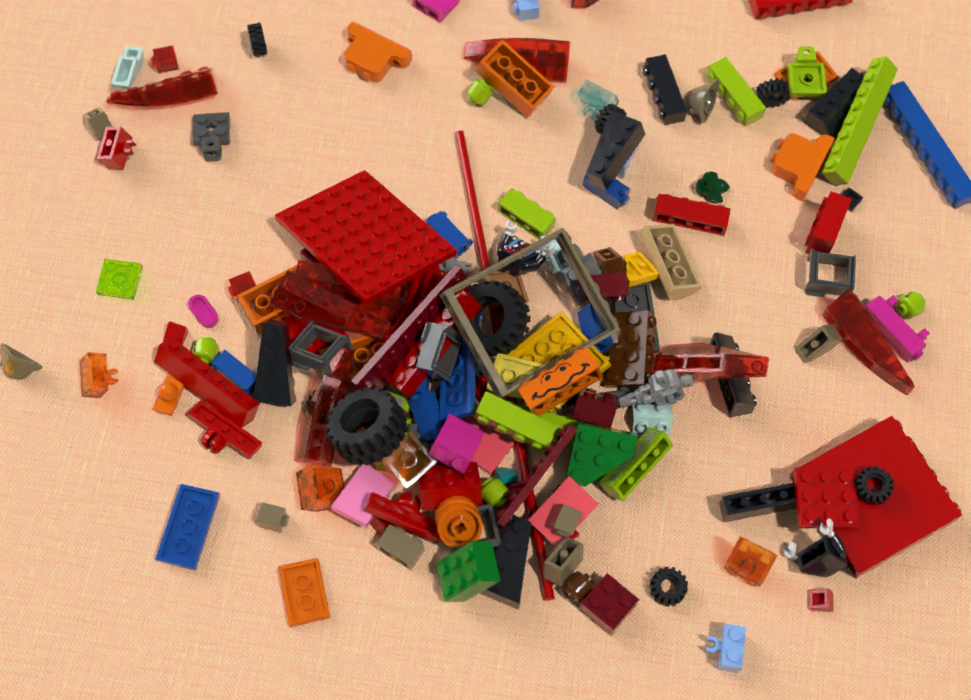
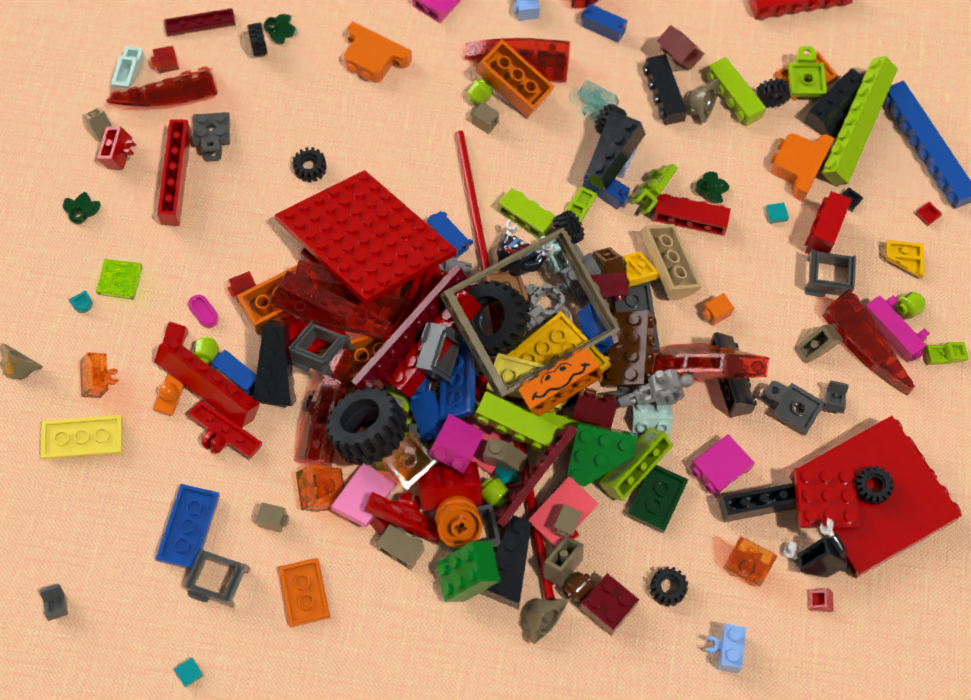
none -> light yellow plate [40,415,123,460]
none -> dark grey bracket [40,584,69,621]
none -> dark green plate [63,191,101,224]
none -> teal tile [69,290,93,313]
none -> red brick [157,119,191,226]
none -> dark red tile [164,8,236,37]
none -> teal tile [174,657,204,688]
none -> dark grey piece [184,549,250,608]
none -> dark green plate [263,14,298,44]
none -> black tyre [293,147,327,182]
none -> dark tan brick [471,102,499,134]
none -> dark tan slope [483,437,528,474]
none -> dark tan hat [523,598,568,644]
none -> light grey piece [524,283,570,334]
none -> black tyre [553,210,585,244]
none -> lime slope [566,186,597,222]
none -> blue brick [581,4,628,43]
none -> dark green plate [627,465,689,533]
none -> lime plate [629,163,678,215]
none -> dark red brick [657,25,705,69]
none -> dark pink panel [690,434,755,497]
none -> orange brick [702,293,734,326]
none -> dark grey plate [761,381,825,435]
none -> teal tile [766,202,789,224]
none -> dark grey bracket [824,380,849,413]
none -> yellow wing [885,240,924,278]
none -> red tile [915,201,942,226]
none -> lime slope [924,342,969,365]

